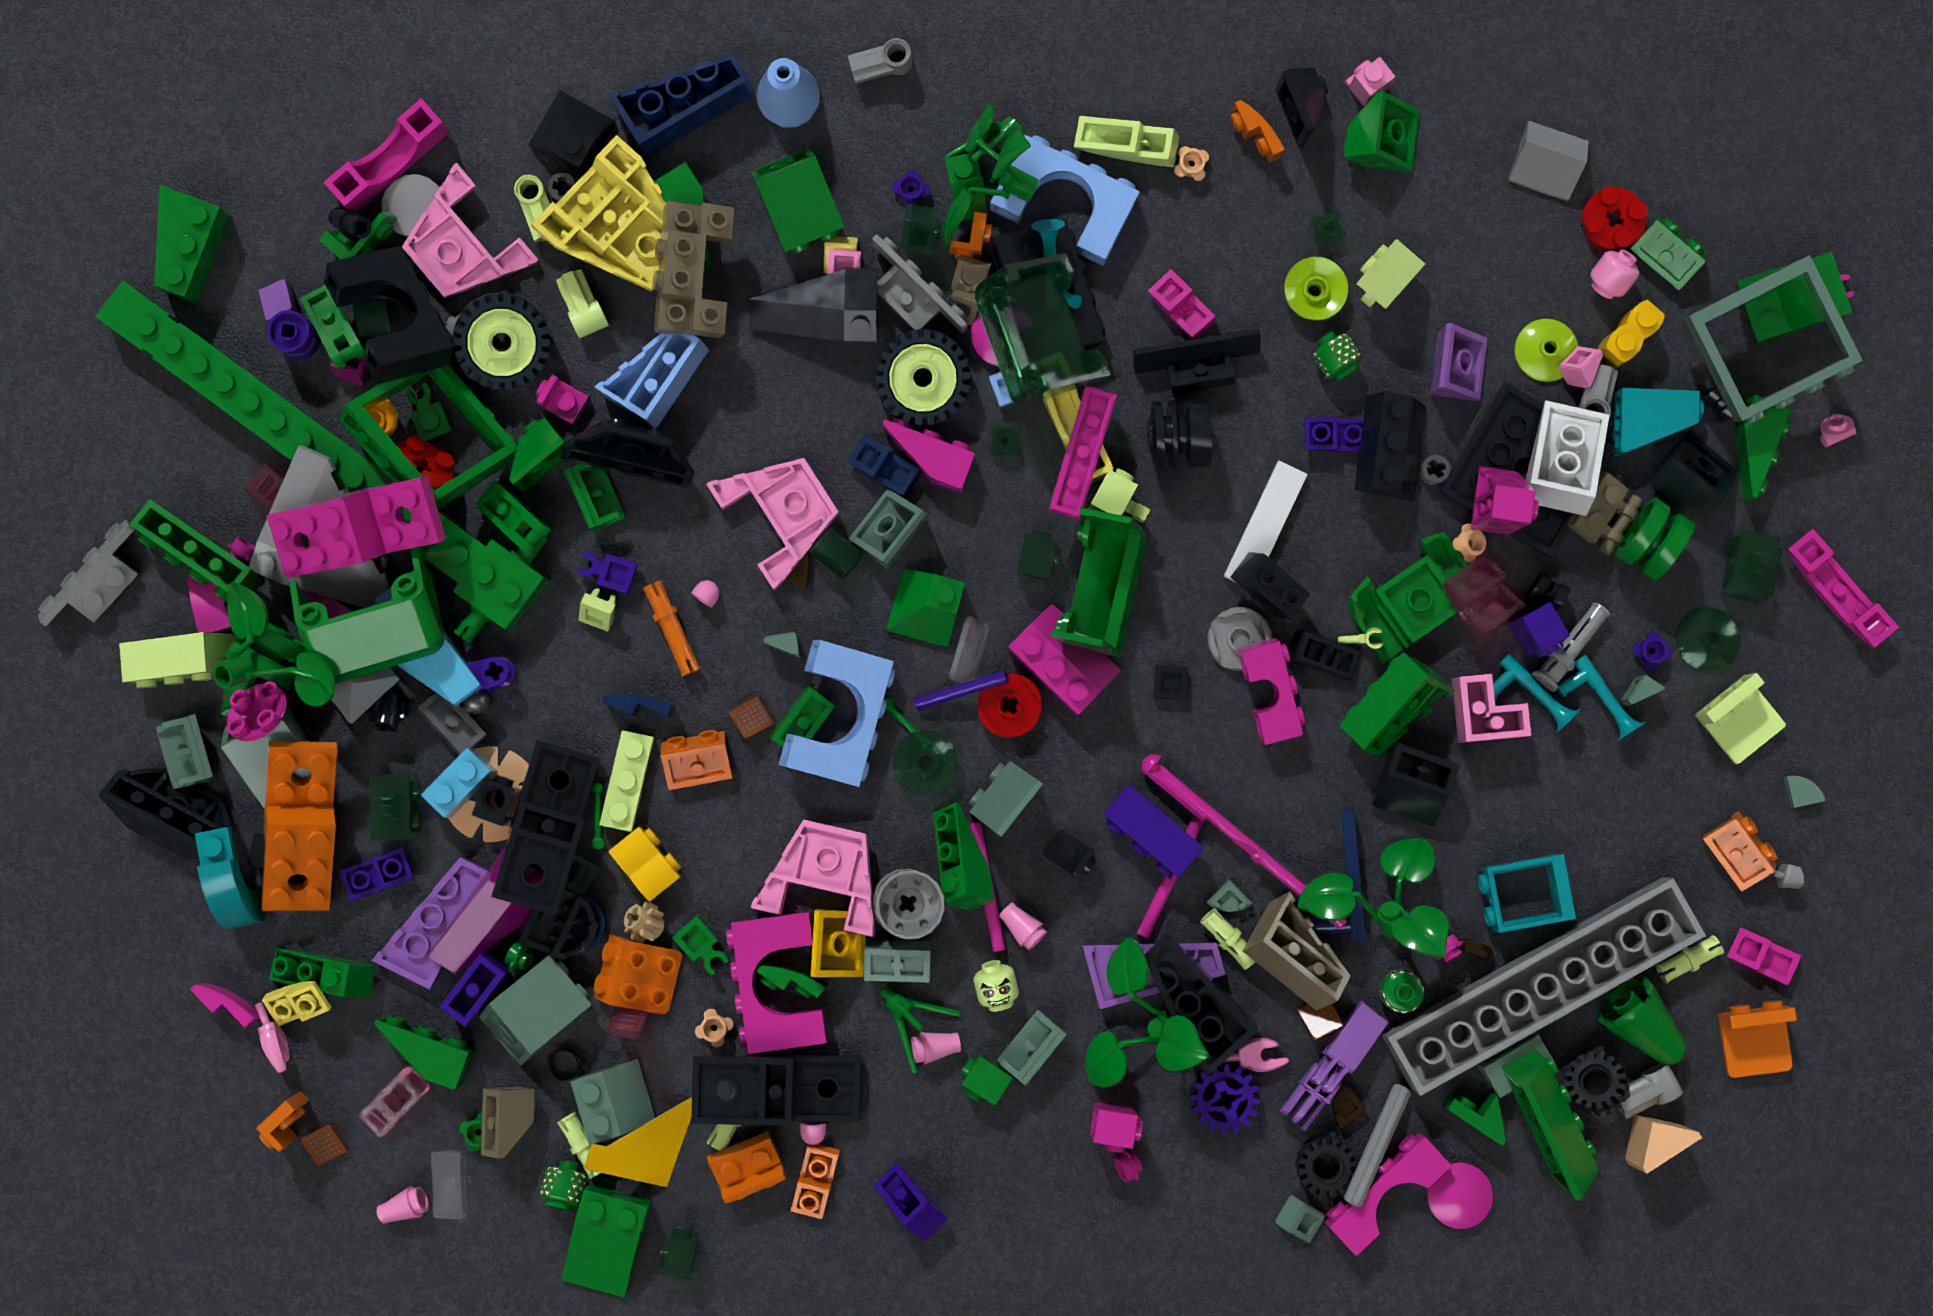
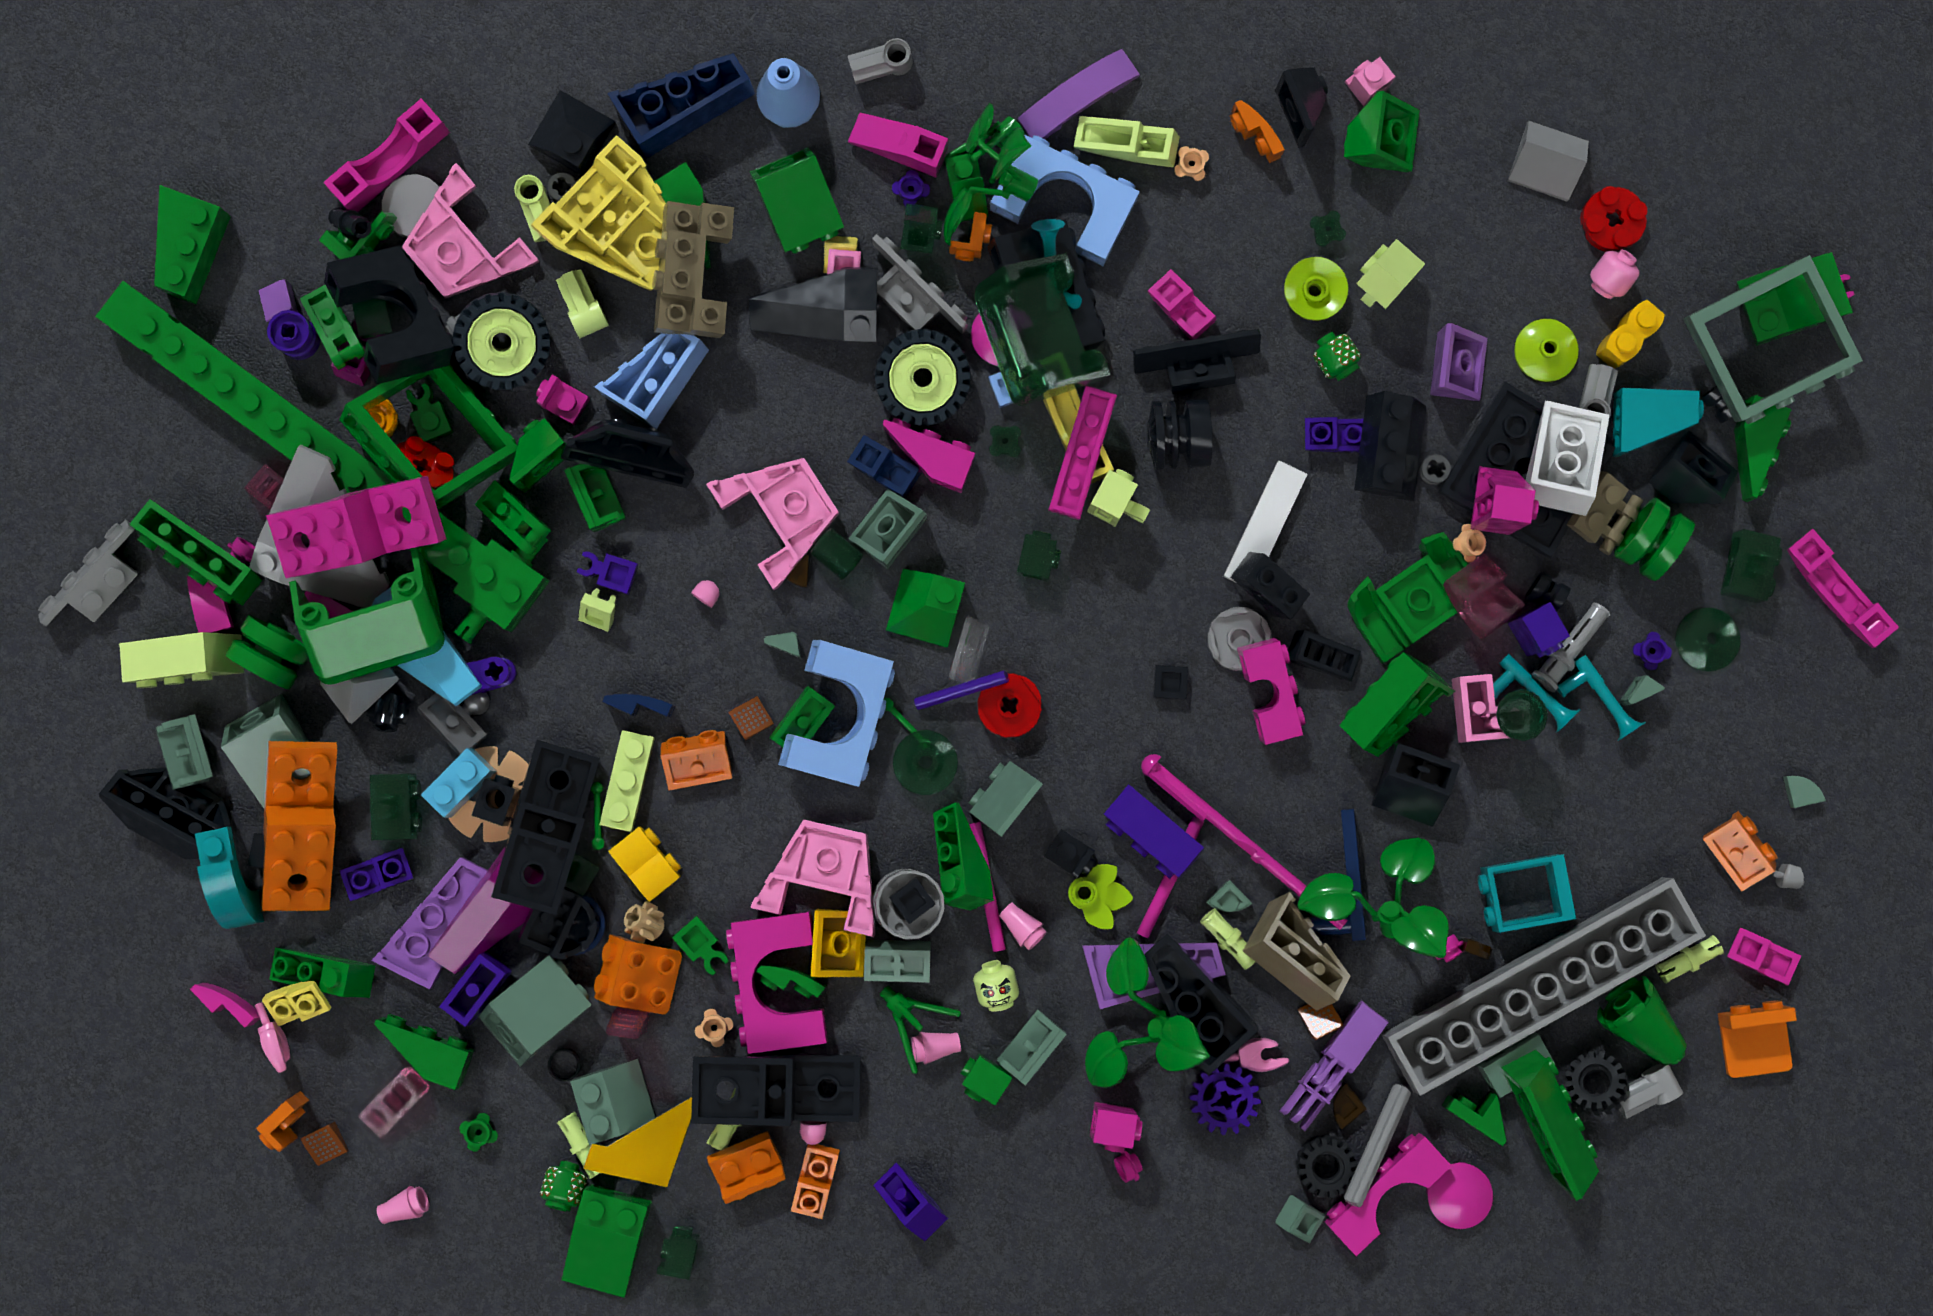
green plant [213,582,335,716] -> none
dark pink dish [227,681,287,742] -> none
clear slope [431,1150,467,1219] -> none
dark tan slope [481,1086,536,1159] -> none
green plate [505,942,535,975] -> none
orange pin [643,580,701,677] -> none
dark tan slope [951,255,991,326] -> none
dark pink slope [1008,603,1122,717] -> none
green windscreen [1051,507,1146,657] -> none
yellowish green hand [1338,627,1383,649] -> none
green head [1378,969,1424,1013] -> none
bright pink slope [1558,346,1603,388] -> none
light nougat slope [1625,1114,1702,1174] -> none
green bracket [1630,217,1706,290] -> none
yellowish green bracket [1695,673,1786,764] -> none
bright pink plate [1820,414,1856,447] -> none
none -> dark pink slope [848,113,948,178]
none -> black tile [889,877,936,924]
none -> medium lavender slope [1017,49,1140,139]
none -> lime plate [1068,864,1133,929]
none -> clear green hair [1496,689,1548,741]

